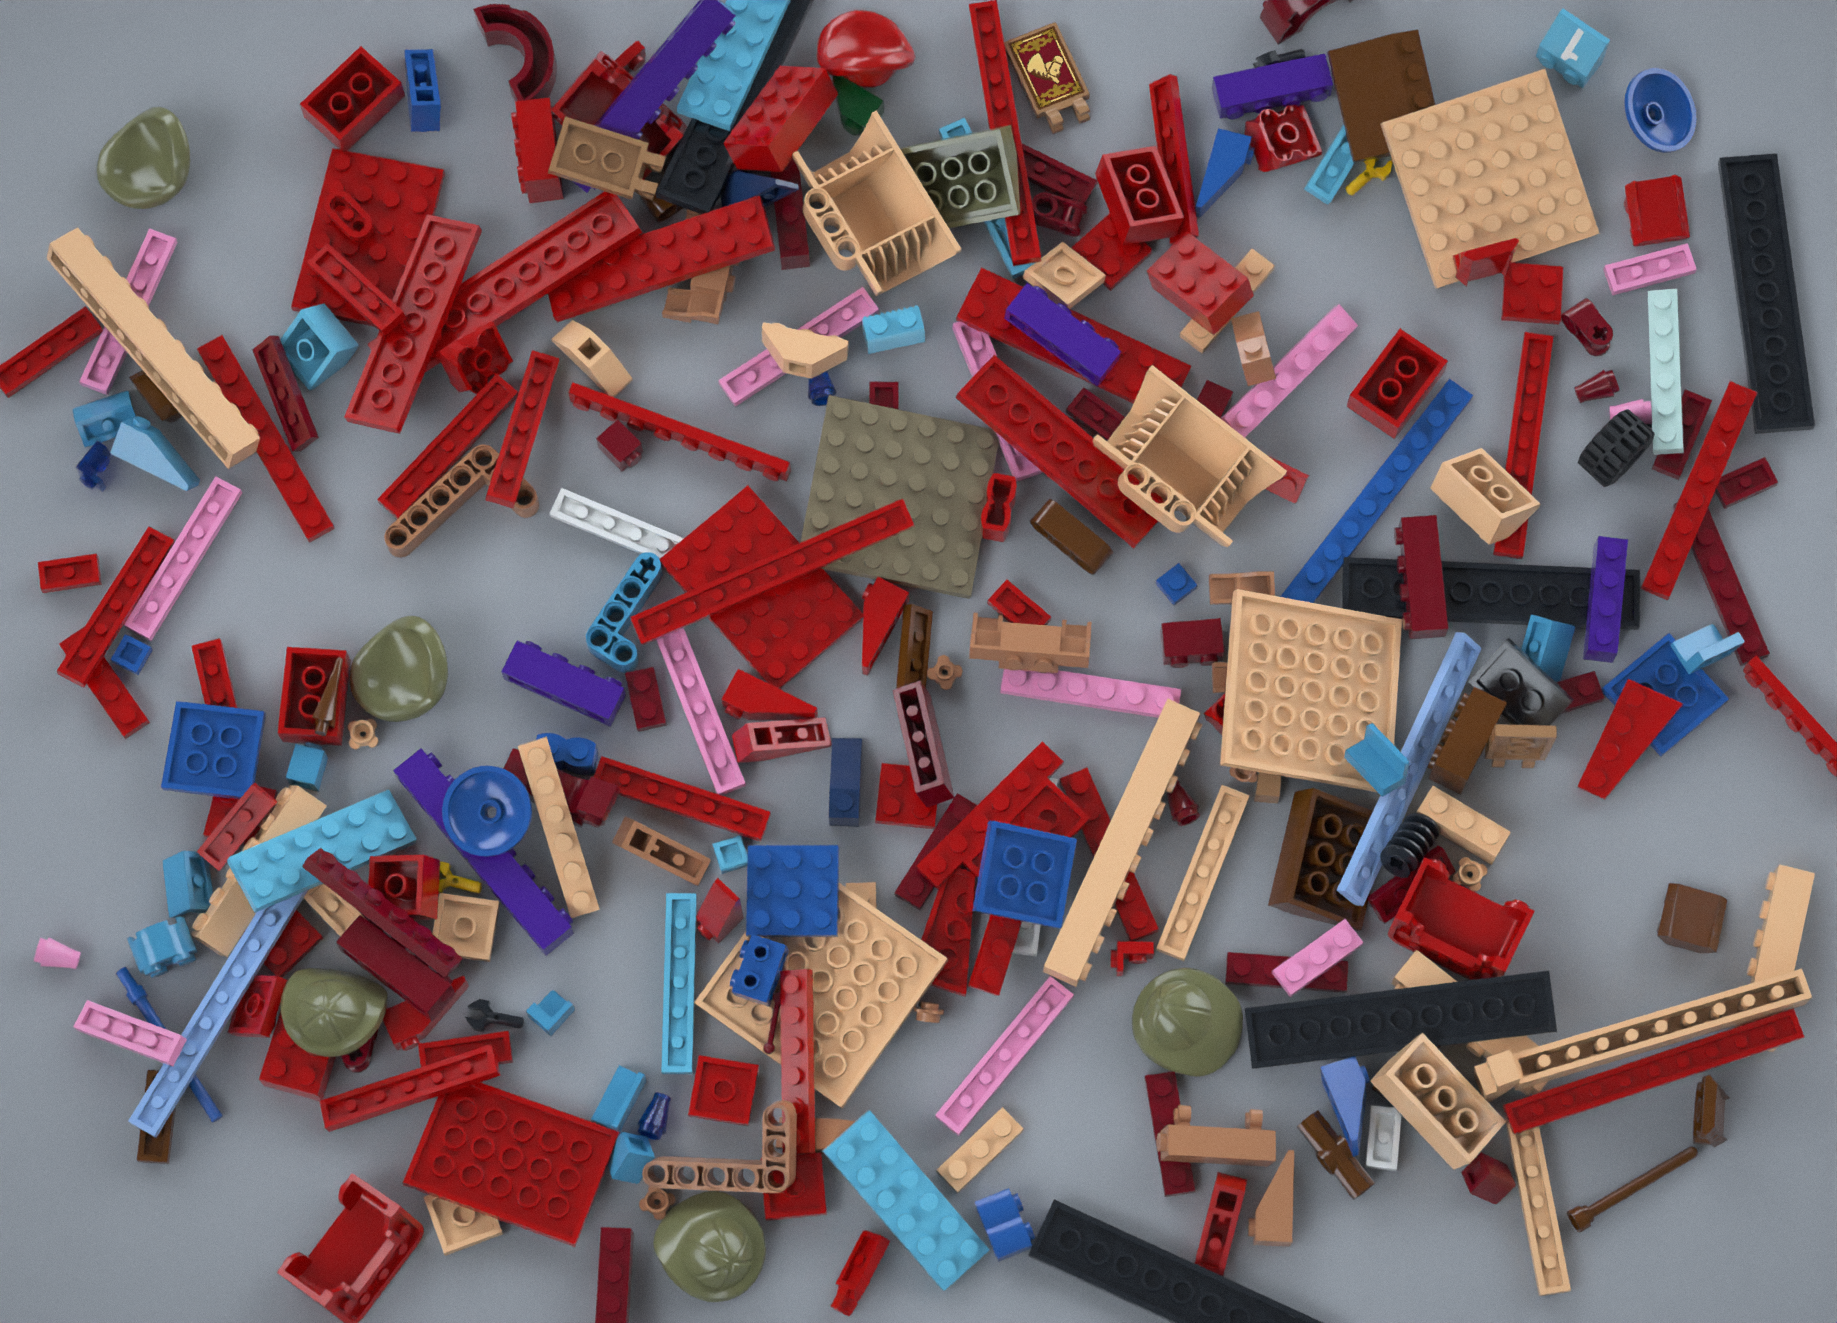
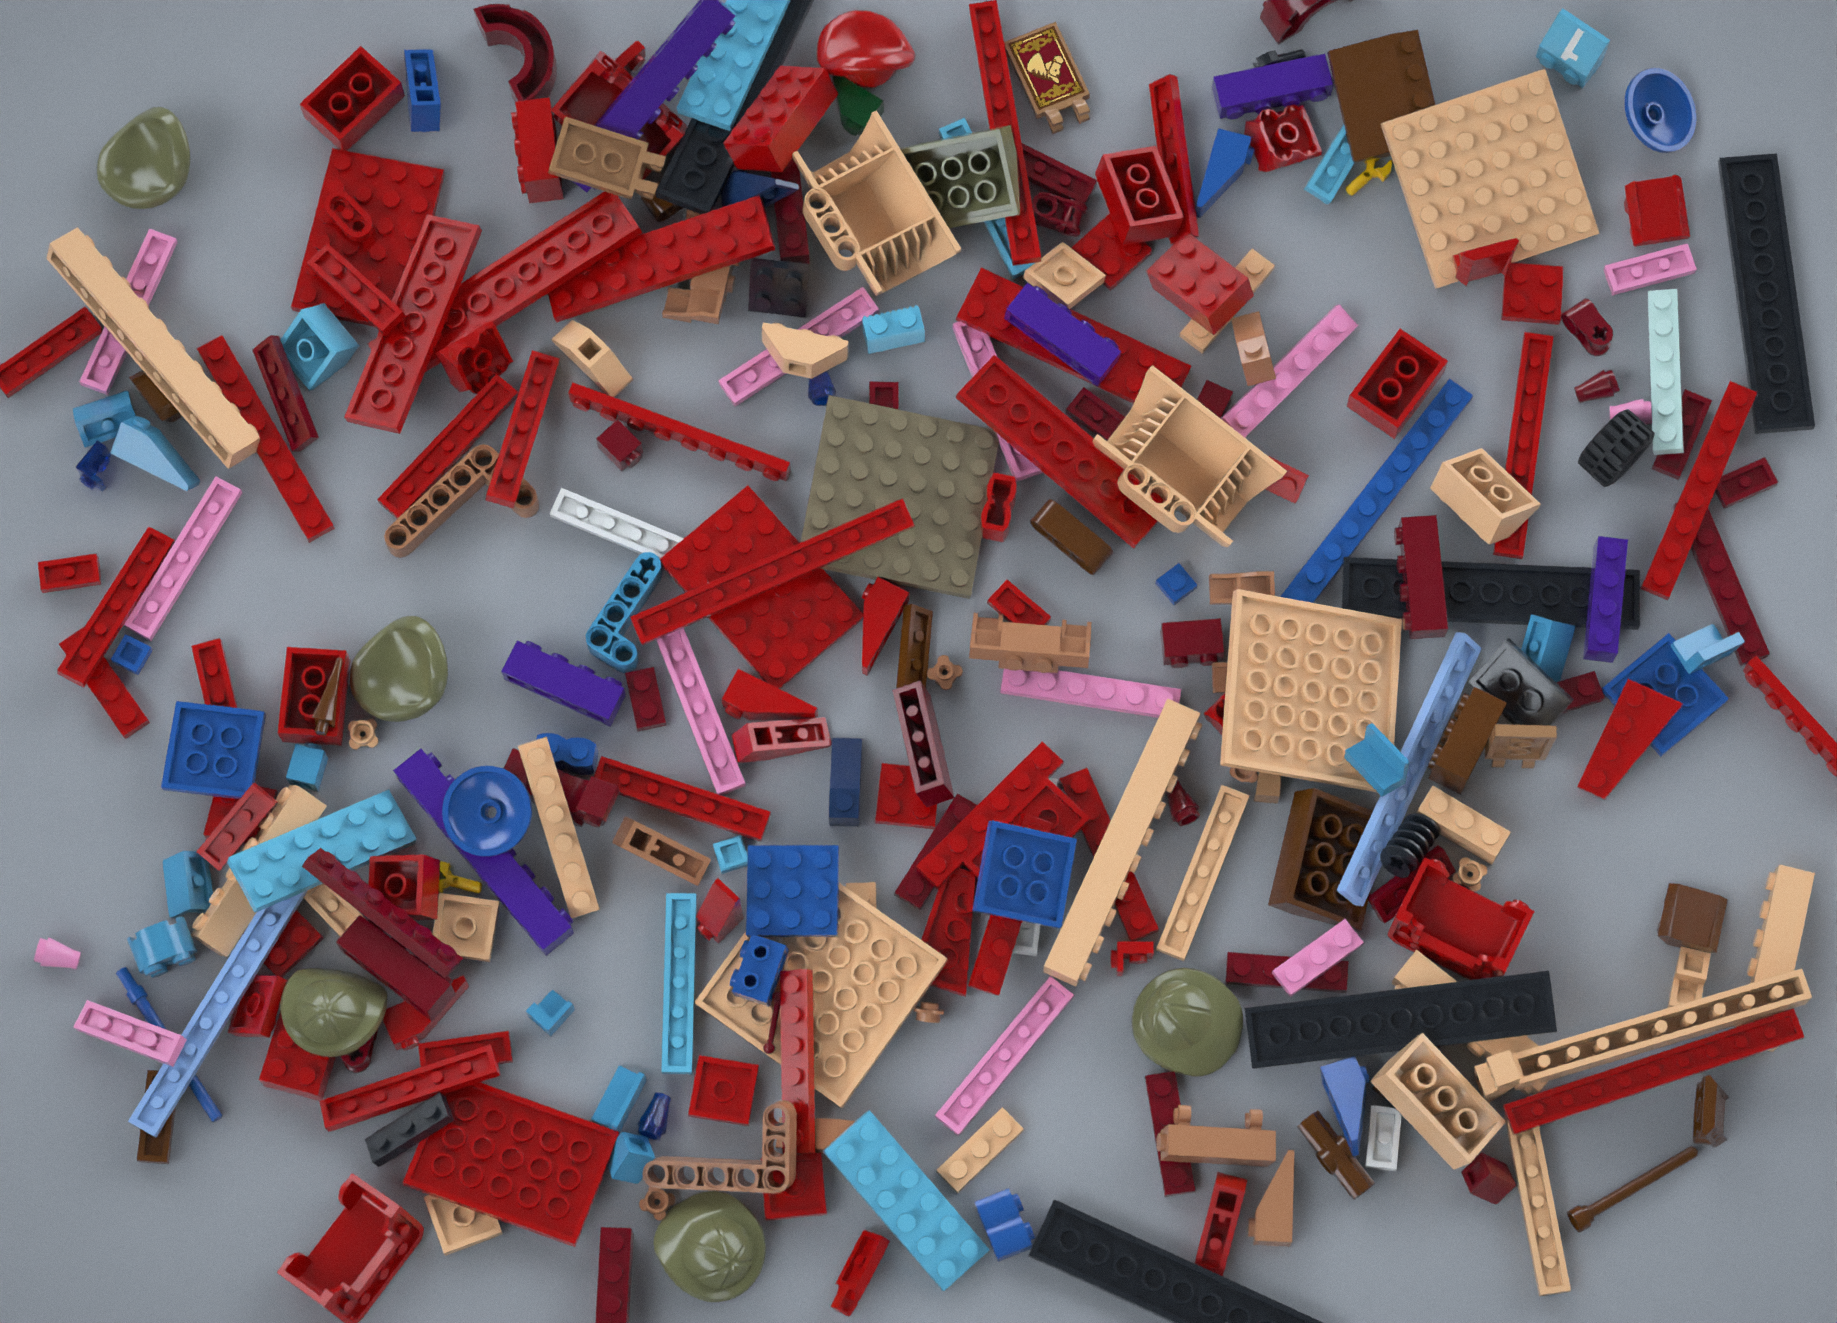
black bar [465,999,524,1032] -> none
none -> black plate [365,1092,454,1167]
none -> black plate [748,258,810,318]
none -> light nougat slope [1667,946,1711,1008]

